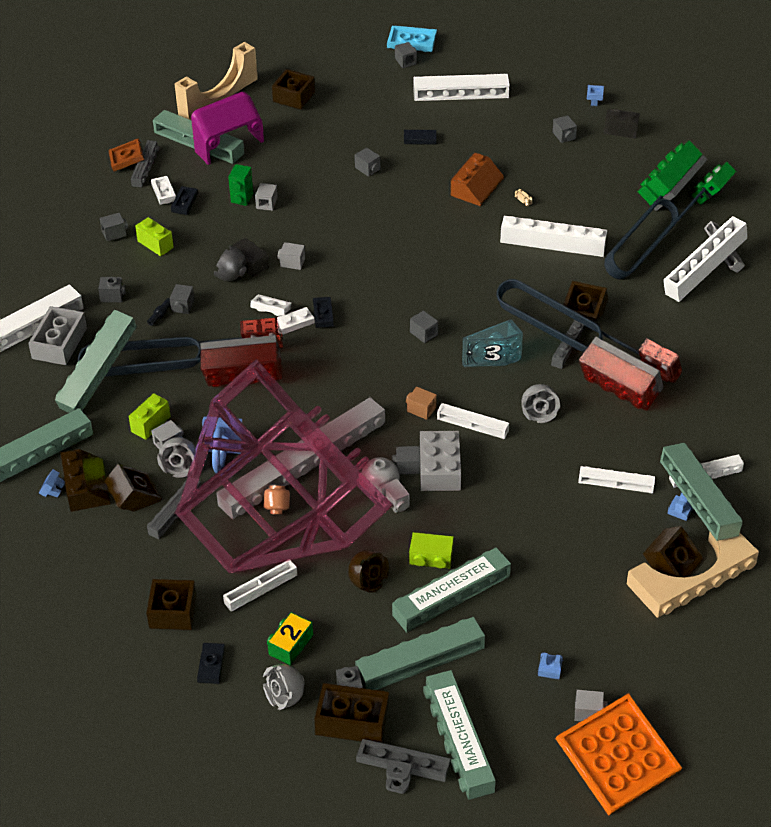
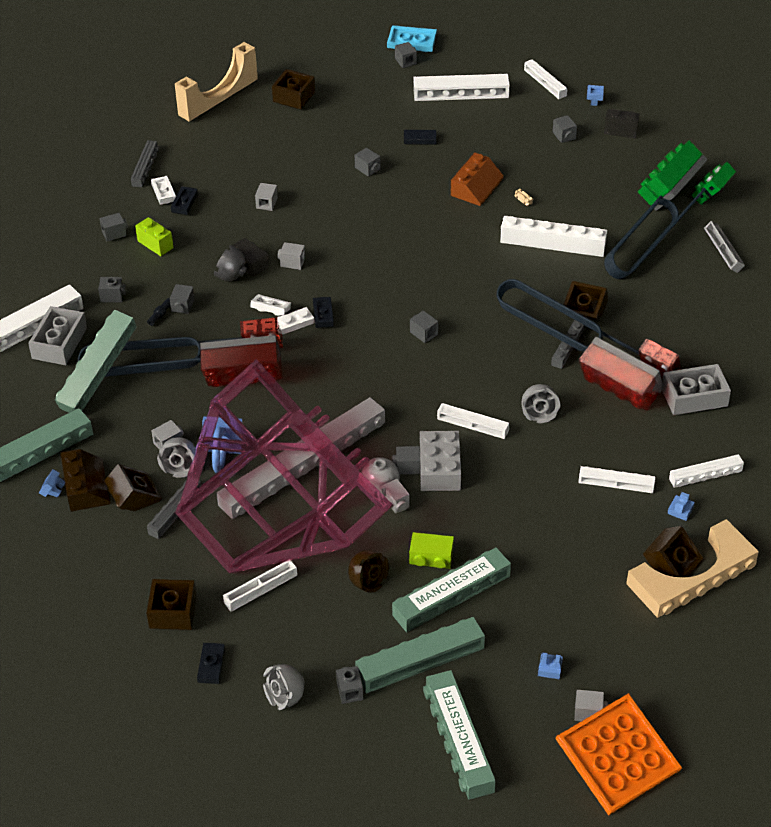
dark orange tile [109,139,144,172] -> none
lime brick [129,393,171,440] -> none
sand green brick [153,110,244,164] -> none
magenta windscreen [191,92,264,165] -> none
green brick [228,164,254,206] -> none
nougat head [264,486,290,514] -> none
brick [267,612,313,665] -> none
dark brown slope [315,683,389,743] -> none
dark grey plate [356,739,451,794] -> none
medium nougat brick [406,387,437,420] -> none
clear light blue slope [462,319,523,367] -> none
sand green brick [660,443,742,541] -> none
white brick [664,216,747,302] -> none
none -> white piece [524,59,567,99]
none -> light grey brick [662,364,731,415]

